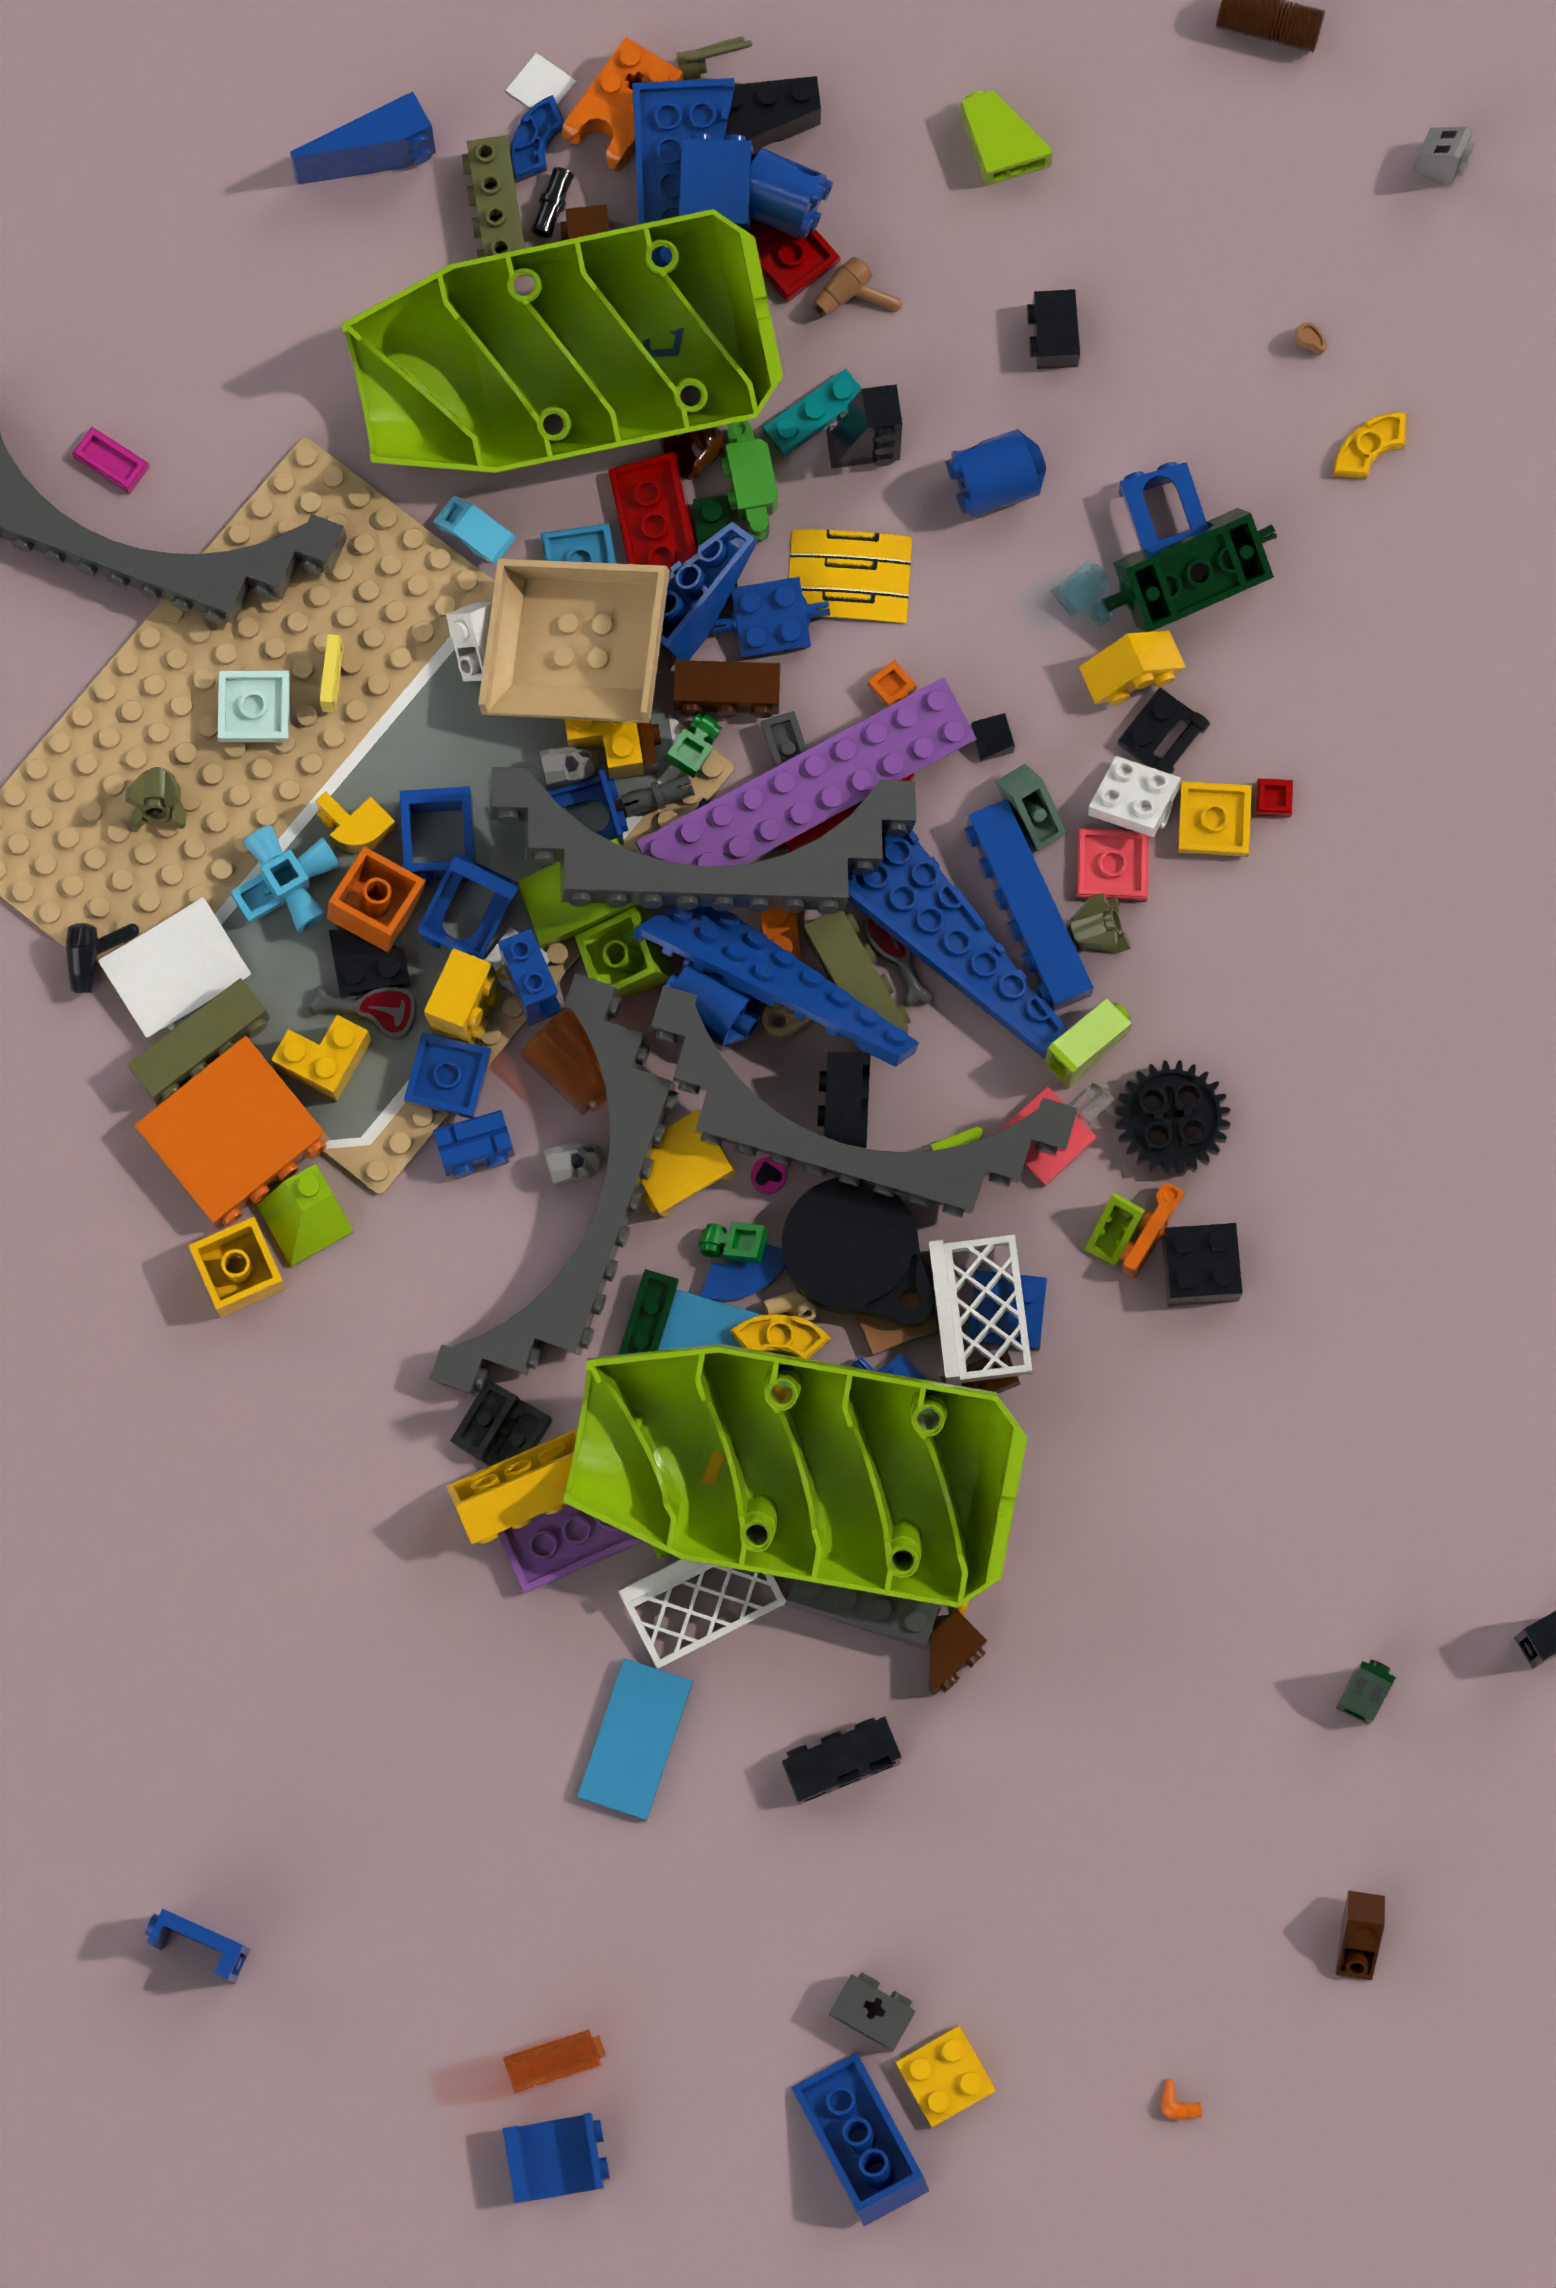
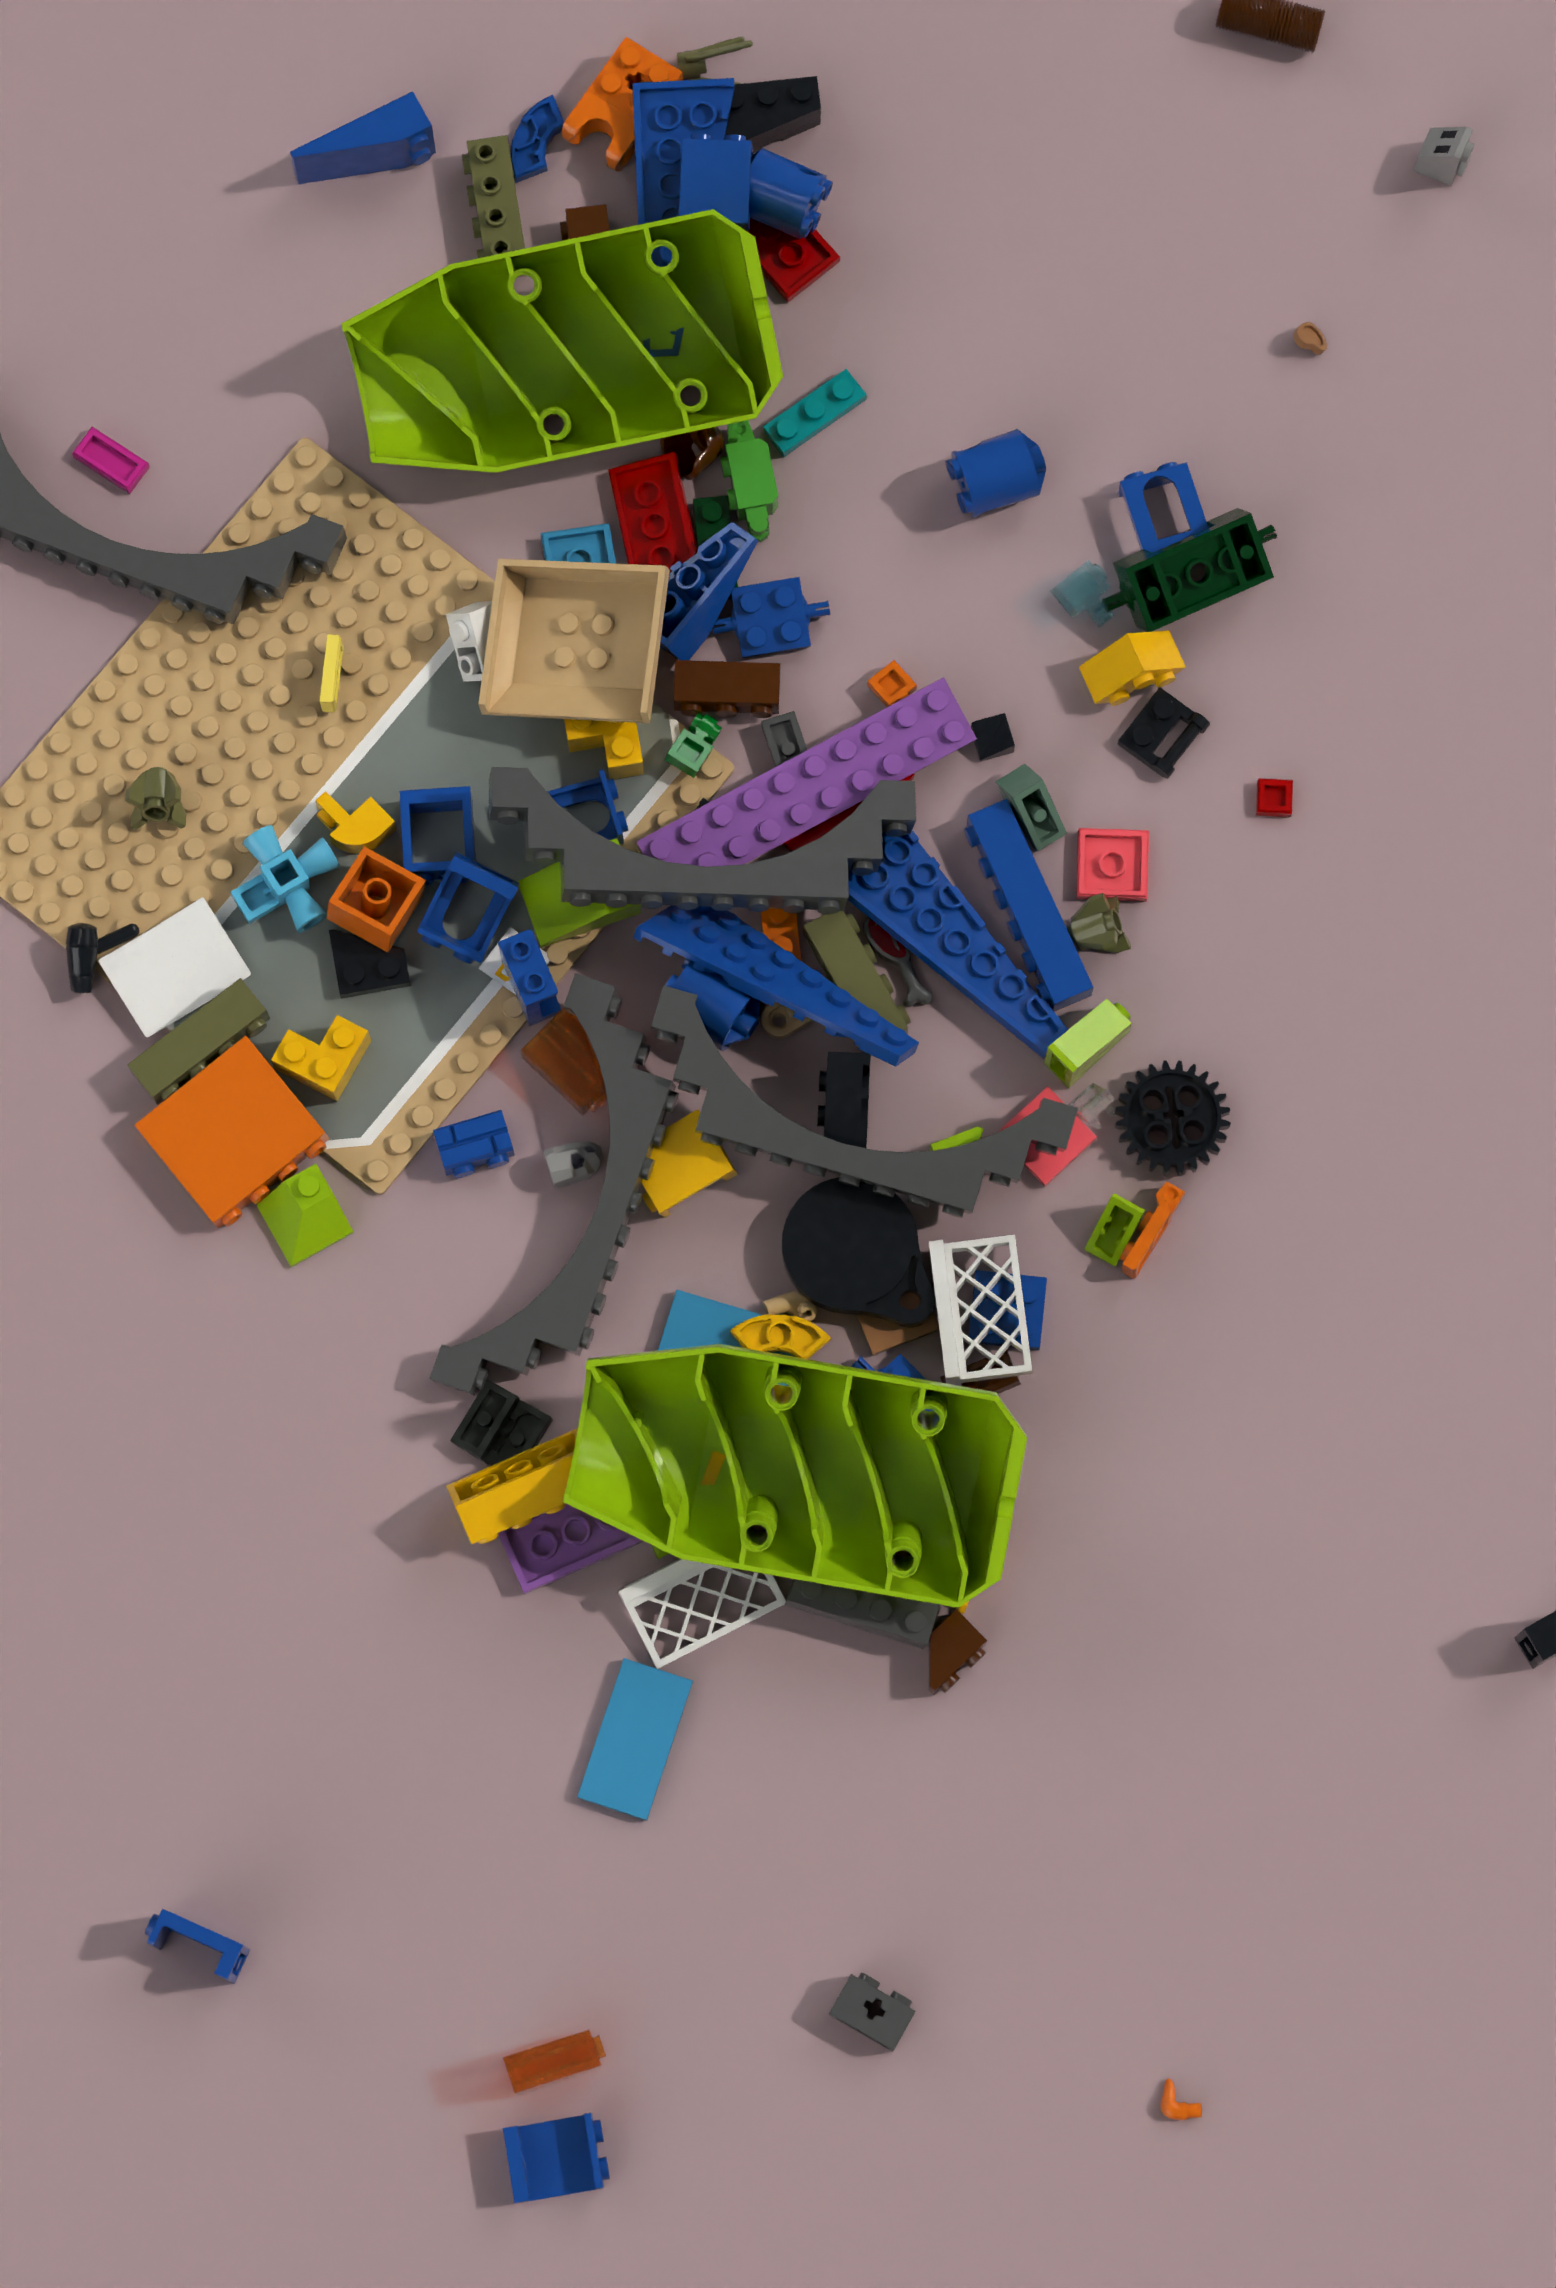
yellow brick [188,1216,286,1318] -> none
light aqua plate [218,671,290,742] -> none
dark grey piece [308,985,416,1040] -> none
blue plate [404,1032,492,1118] -> none
yellow brick [424,948,502,1044] -> none
medium azure slope [433,495,516,565] -> none
white sticker [505,52,576,108] -> none
black pin [531,167,574,238] -> none
light grey rock [539,746,598,791] -> none
lime slope [575,907,673,997] -> none
dark green plate [618,1269,679,1355] -> none
dark grey pin [621,774,695,817] -> none
reddish brown plate [637,719,661,775] -> none
green plate [698,1222,768,1264] -> none
blue tile [700,1243,785,1302] -> none
dark pink tile [751,1157,786,1195] -> none
black wedge [782,1716,902,1805] -> none
yellow sticker [789,529,912,623] -> none
blue slope [792,2053,929,2226] -> none
medium nougat piece [812,257,902,317] -> none
black wedge [826,384,903,468] -> none
yellow plate [895,2025,996,2128] -> none
lime slope [960,90,1052,186] -> none
black brick [1027,289,1080,369] -> none
white plate [1088,756,1181,837] -> none
black brick [1161,1223,1243,1306] -> none
yellow plate [1178,781,1252,857] -> none
yellow tile [1332,412,1407,479] -> none
dark green slope [1336,1659,1396,1724] -> none
reddish brown slope [1336,1890,1385,1980] -> none

